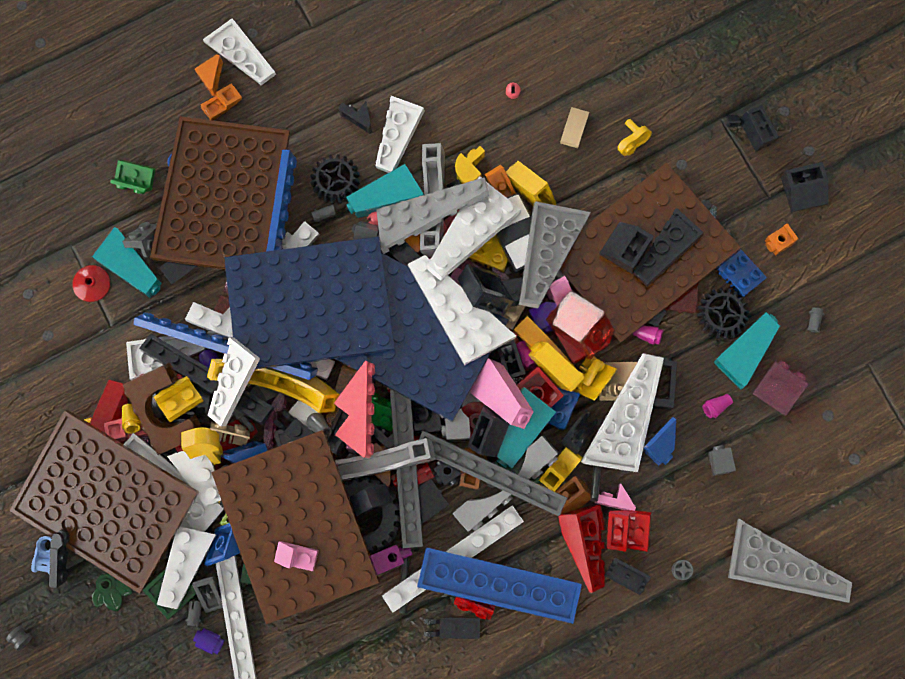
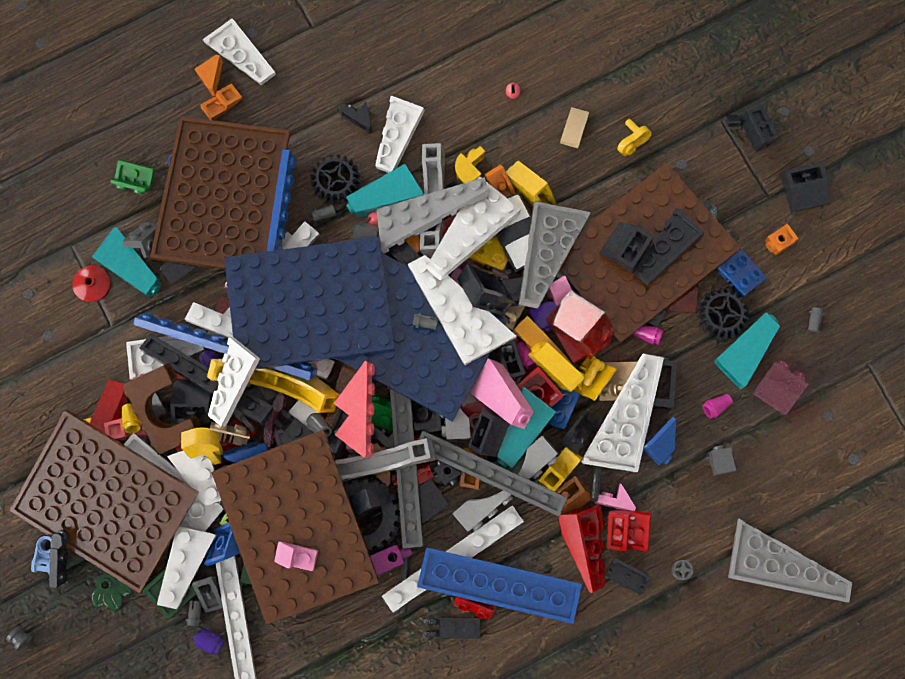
yellow bracket [154,376,203,422] -> none
none -> dark grey pin [413,313,438,330]

